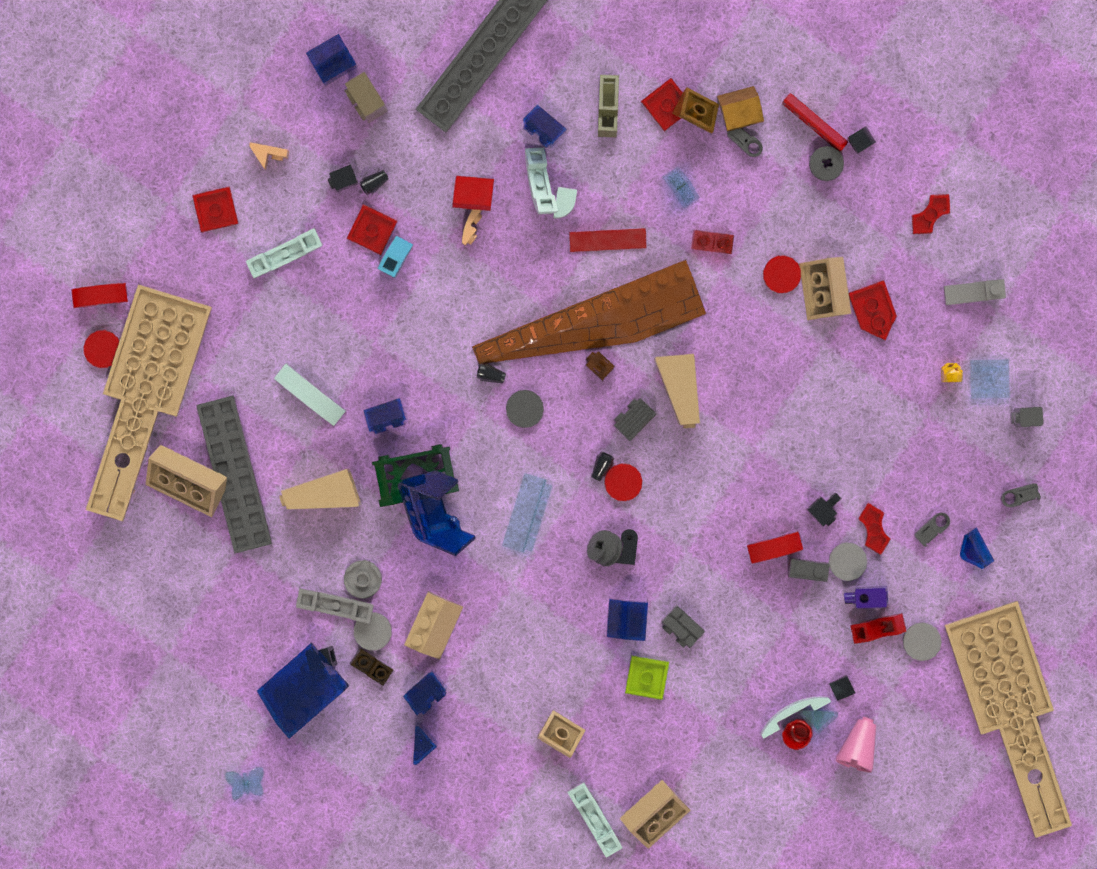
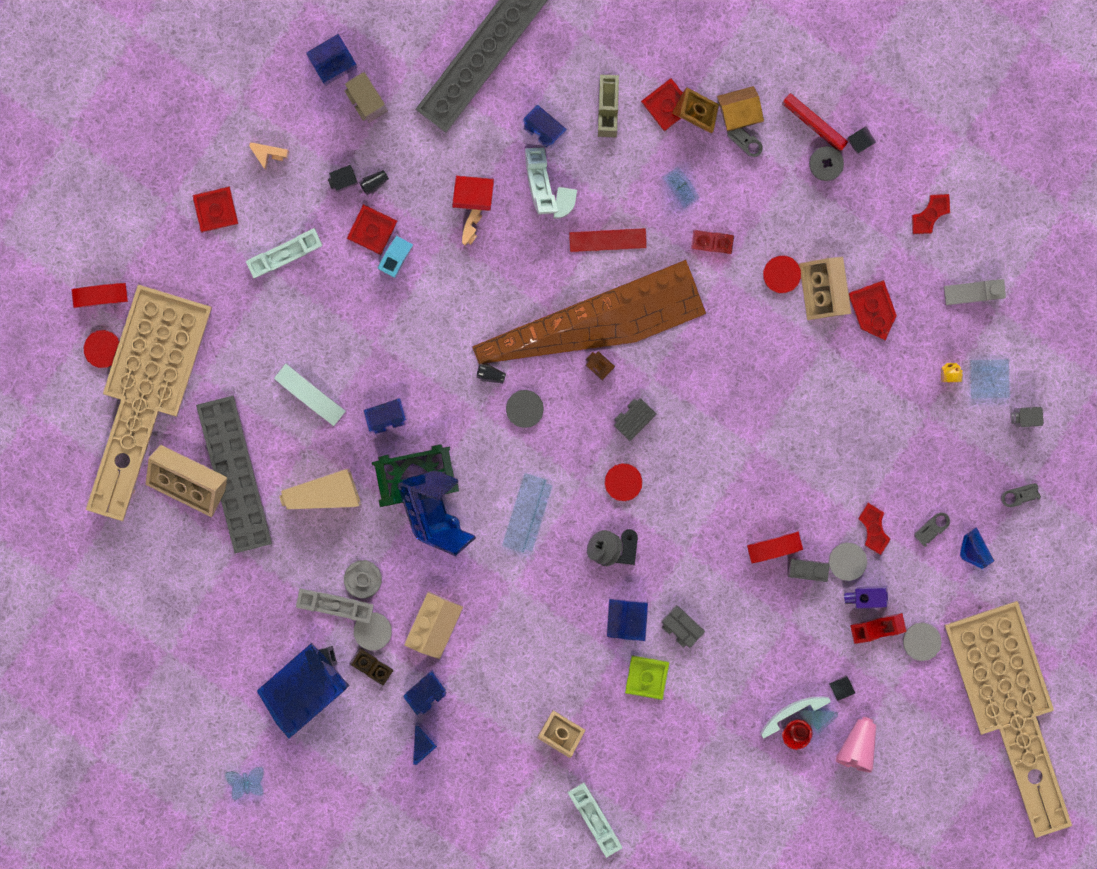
black cone [591,451,615,481] -> none
tan slope [620,780,691,849] -> none
tan slope [654,354,700,429] -> none
black brick [806,493,842,527] -> none

